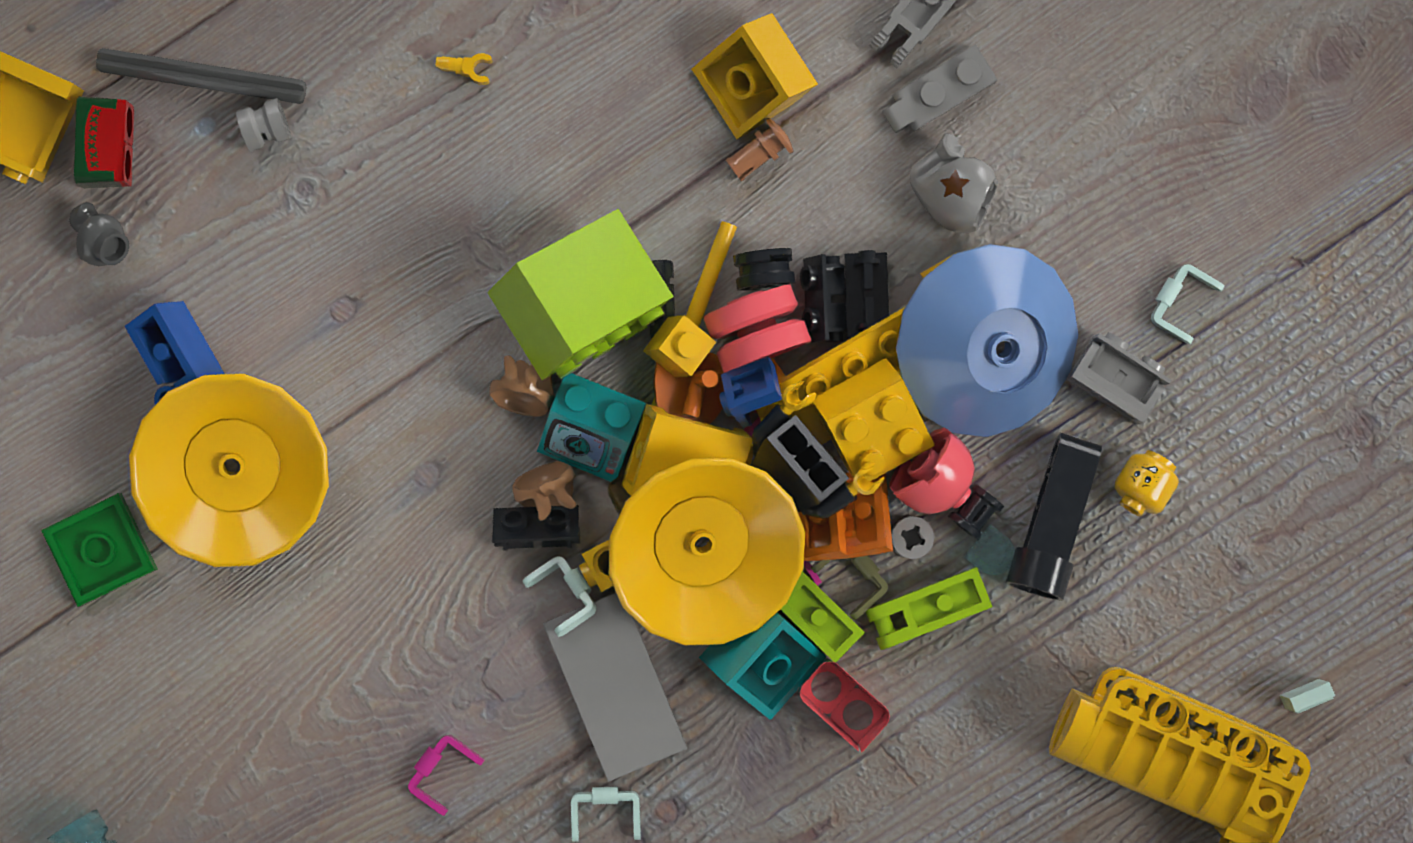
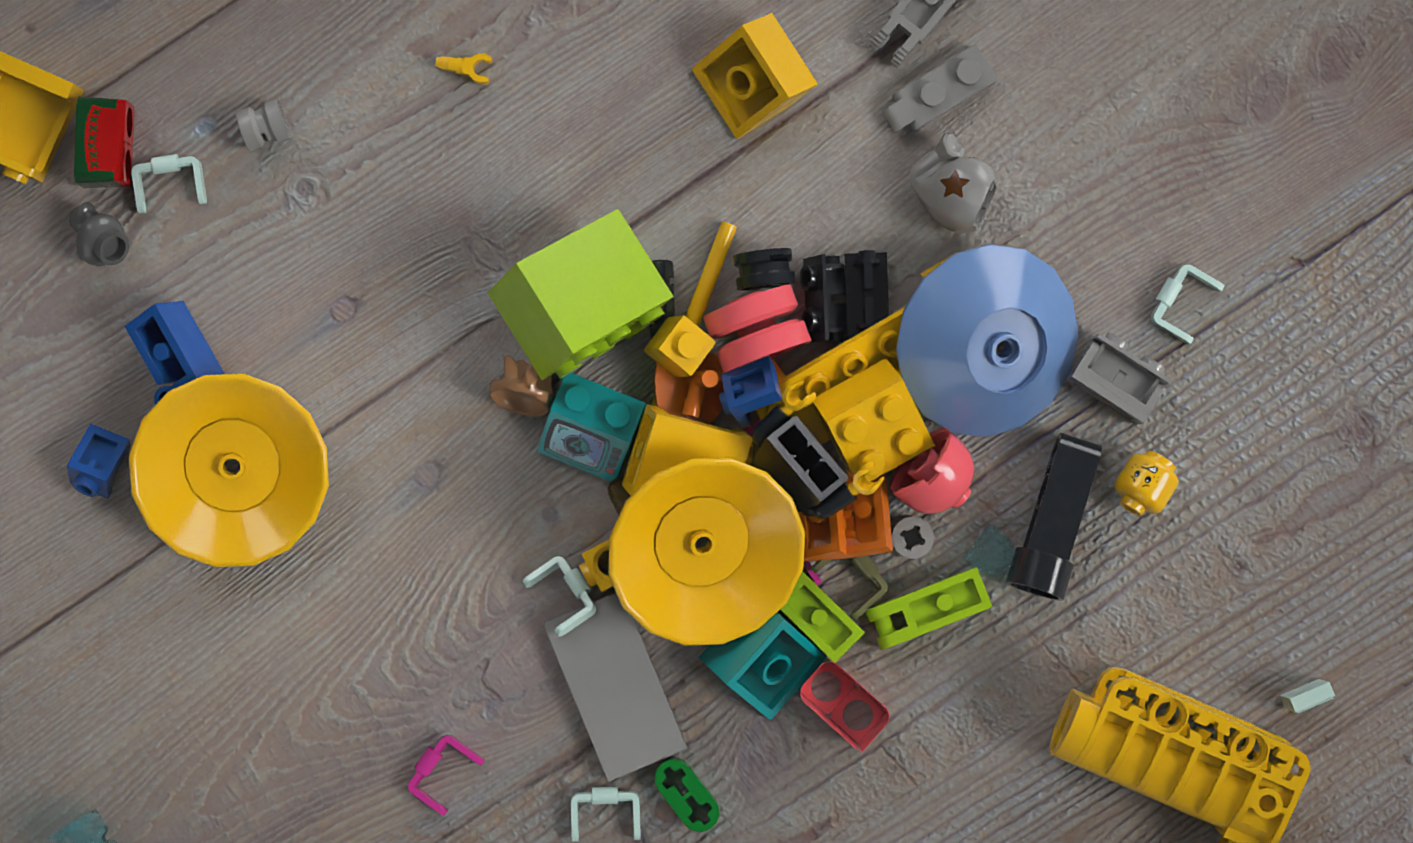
green tile [41,493,158,607] -> none
dark grey axle [96,48,307,104] -> none
black hinge [492,505,580,551] -> none
medium nougat piece [512,461,576,521] -> none
nougat pin [725,118,794,181] -> none
black bush [948,483,1004,540] -> none
none -> blue bracket [67,423,131,499]
none -> light aqua piece [131,154,207,214]
none -> green beam [655,757,719,832]

